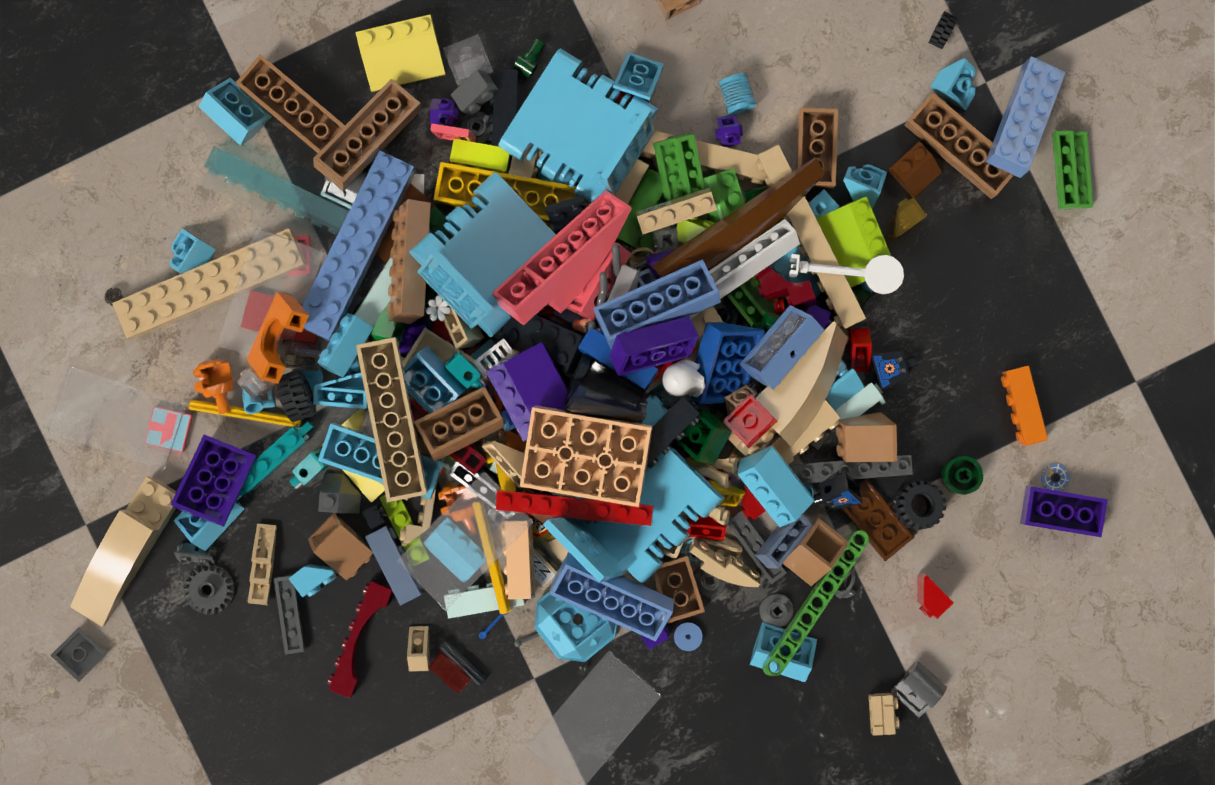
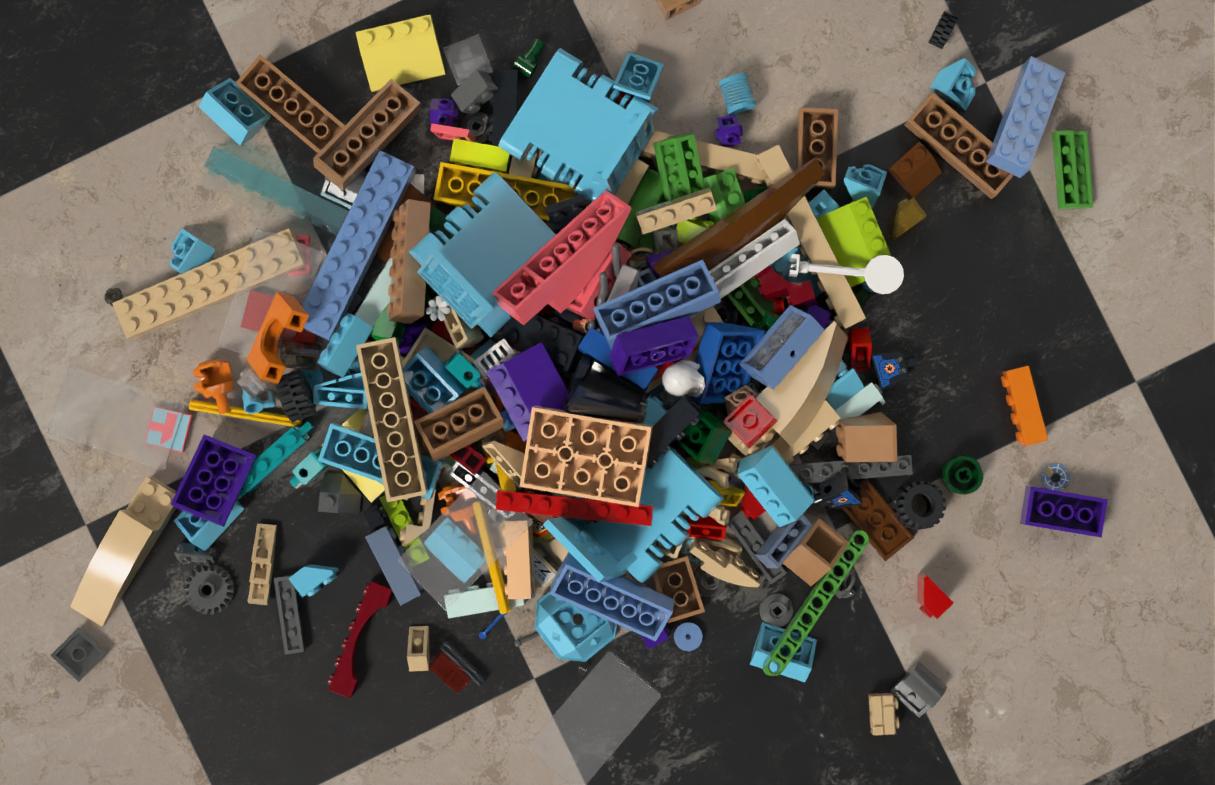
medium nougat slope [308,513,373,581] -> none

